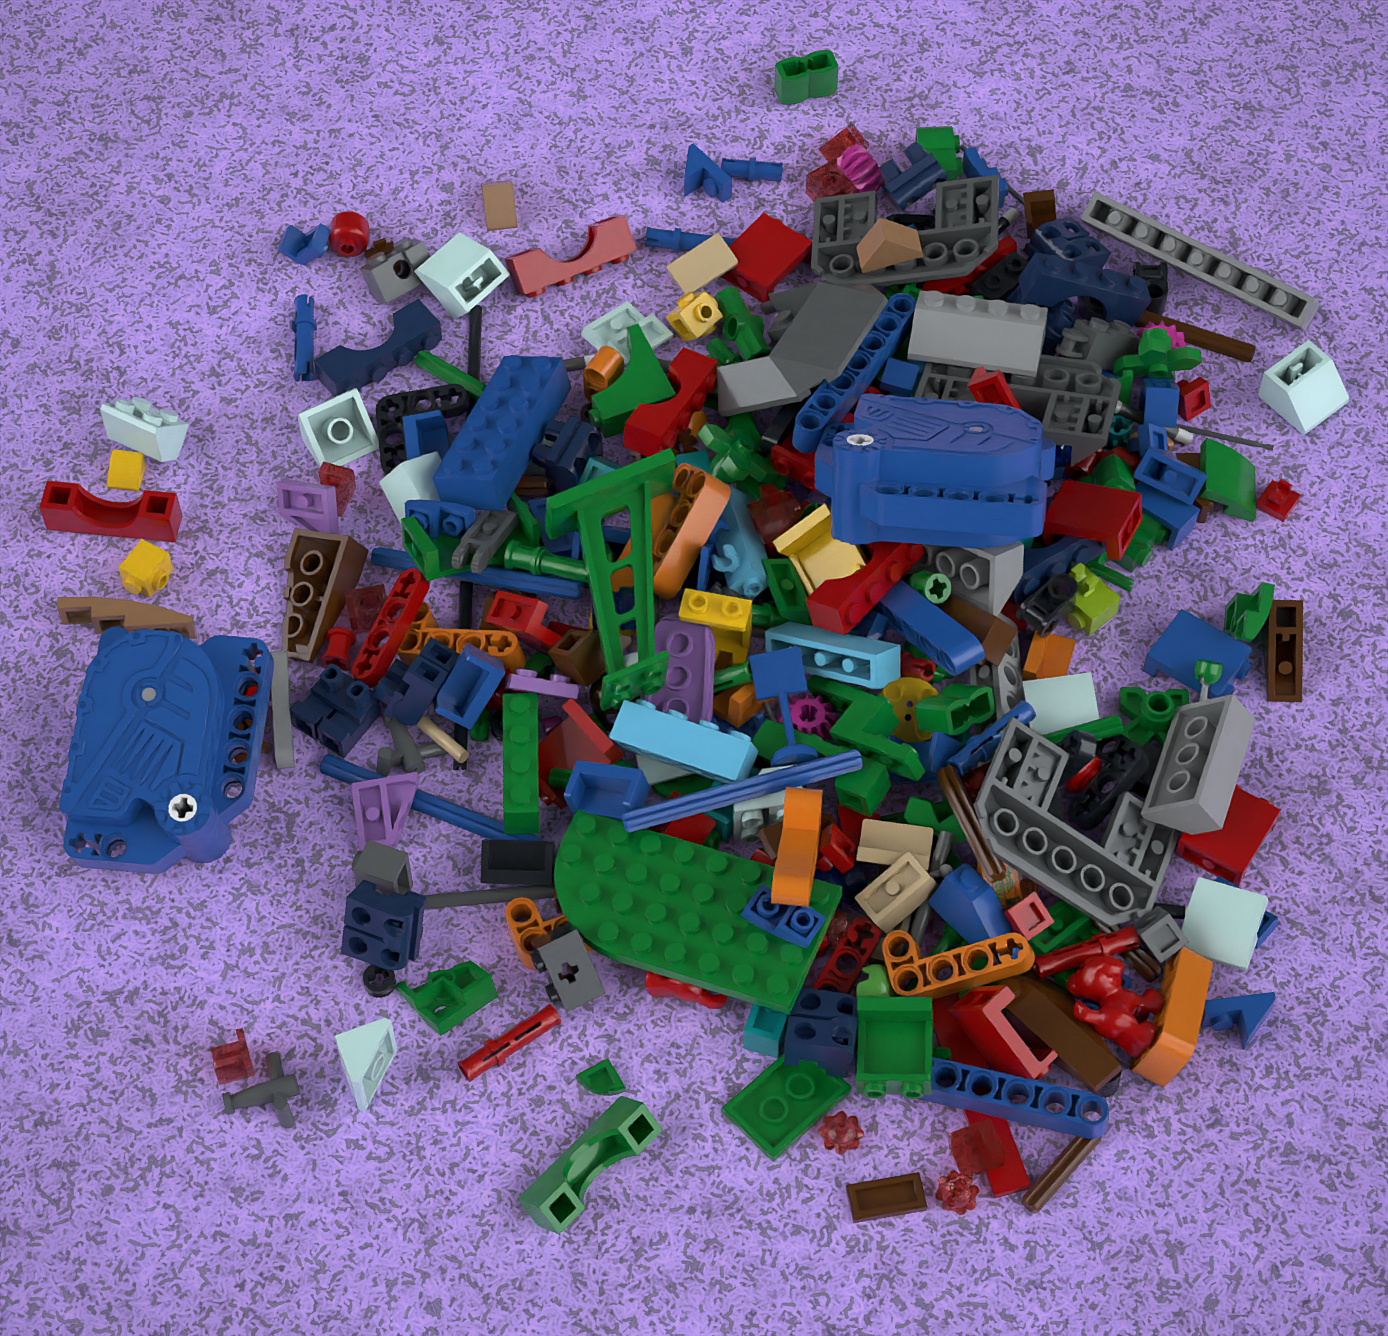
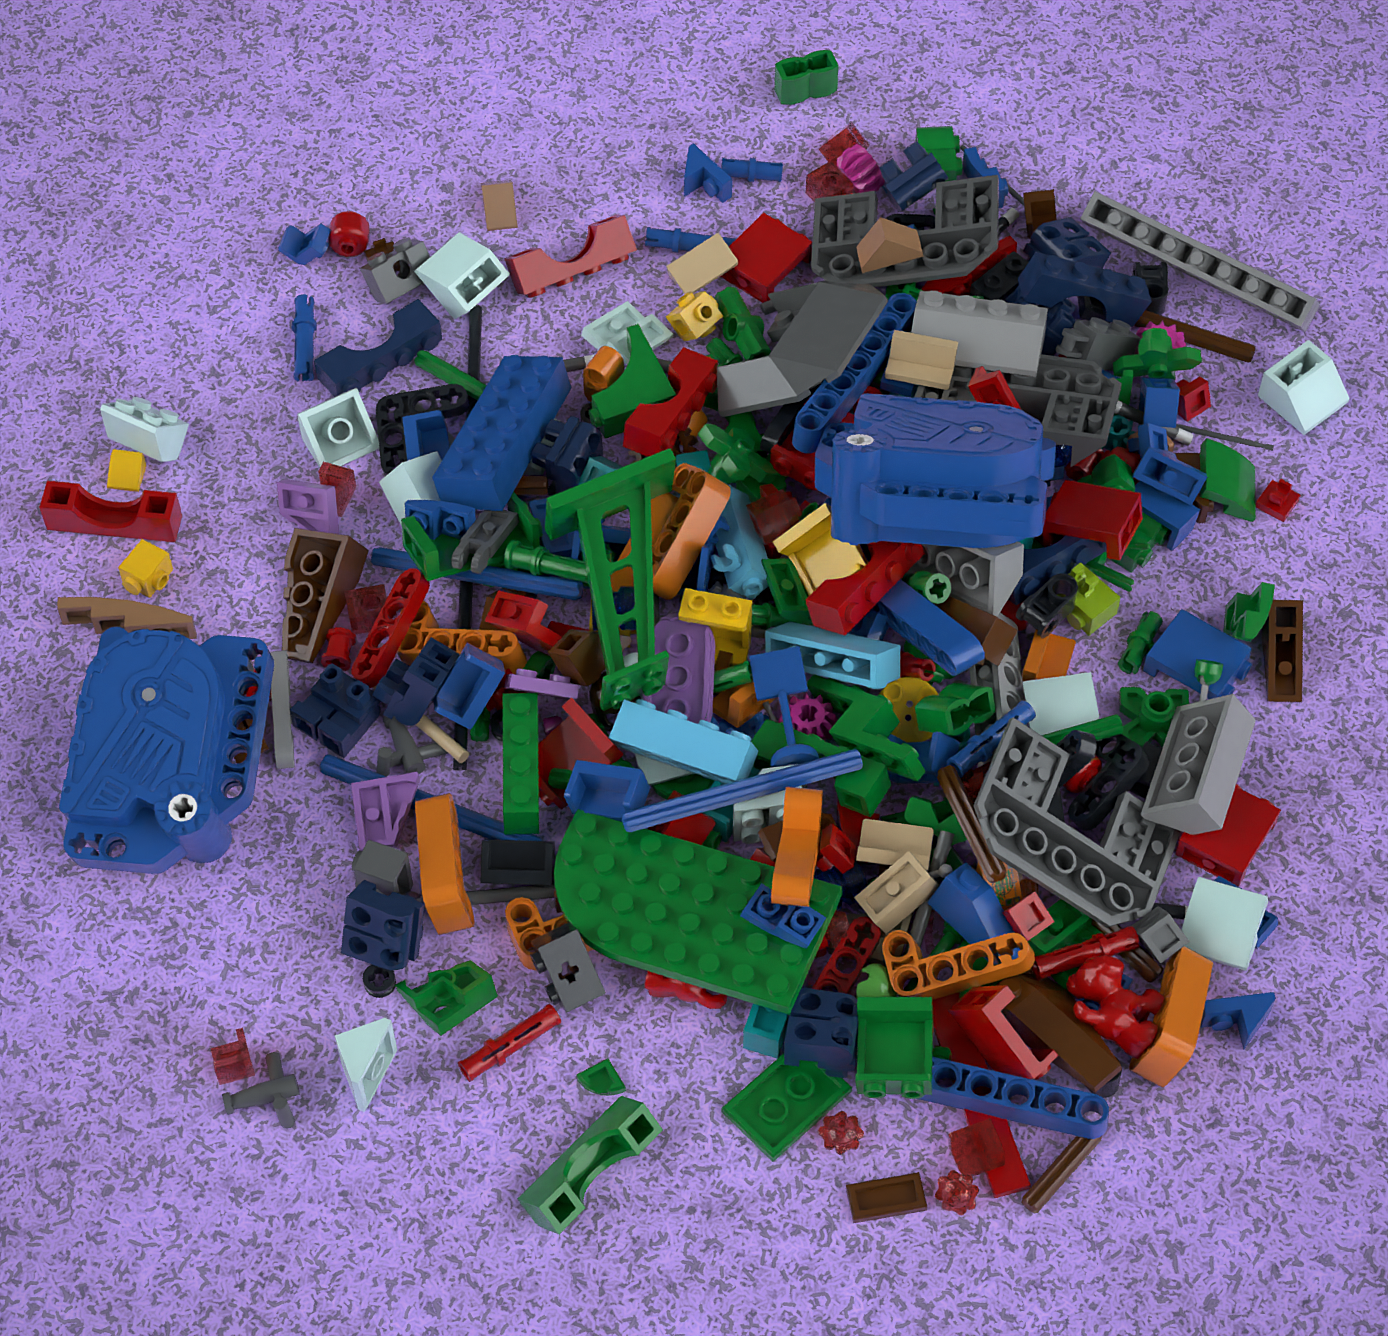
none -> orange beam [415,793,475,935]
none -> tan panel [885,330,958,390]
none -> green pin [1118,611,1163,674]

